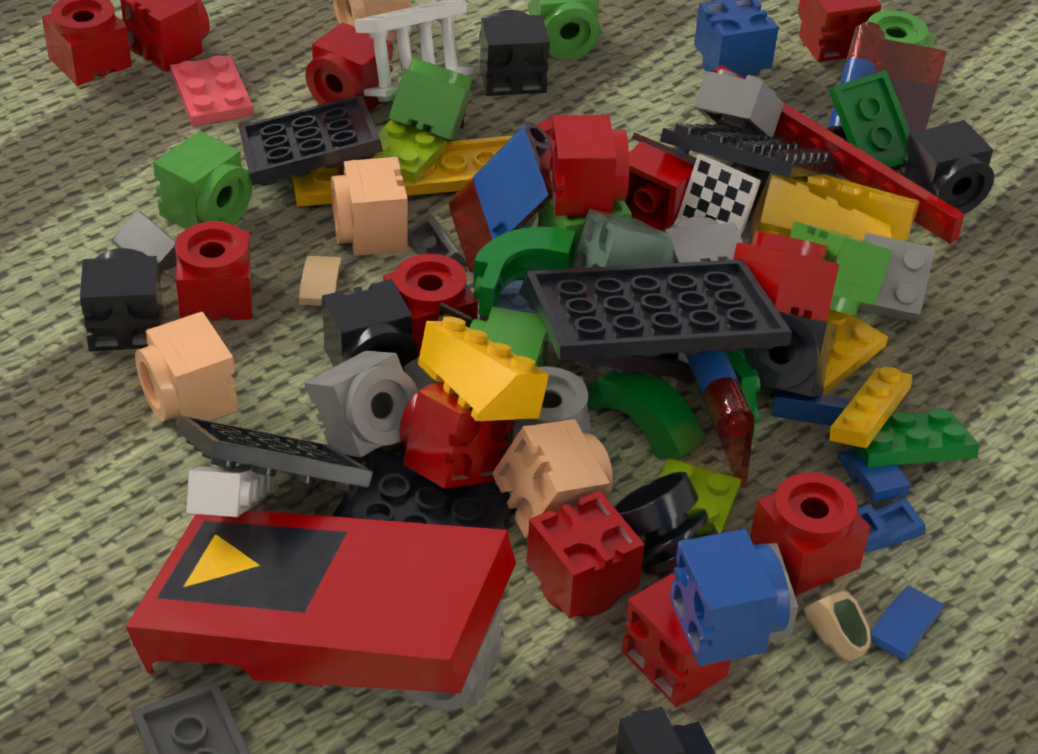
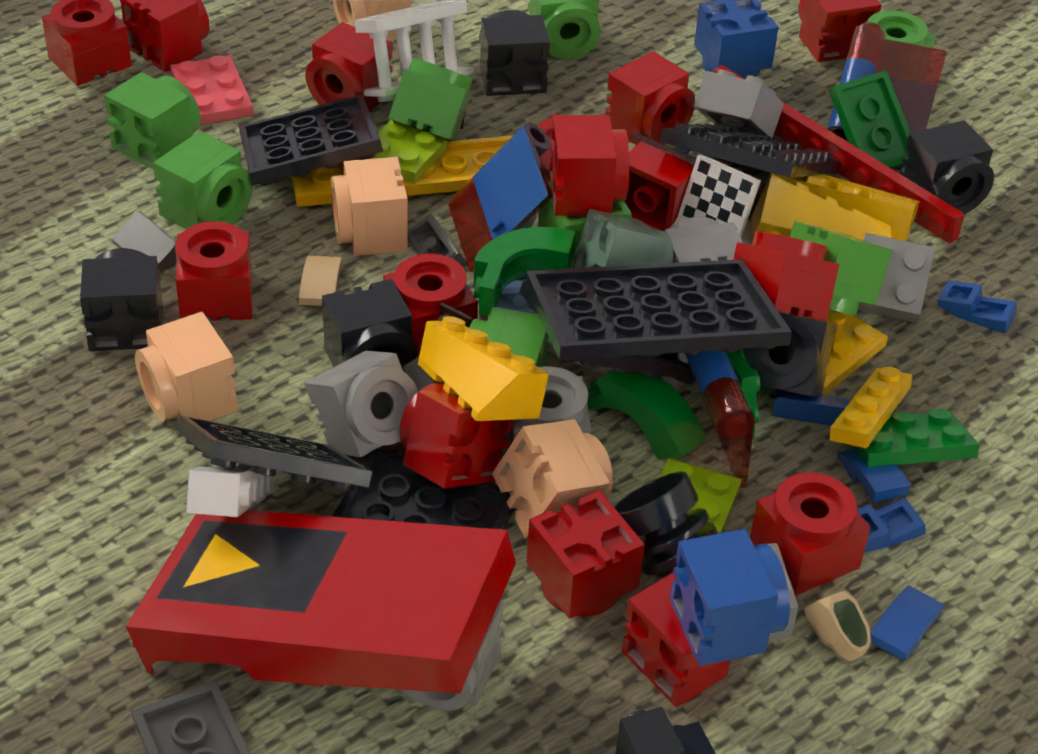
none -> bright green piece [104,72,201,169]
none -> red piece [605,51,695,145]
none -> blue slope [937,280,1017,333]

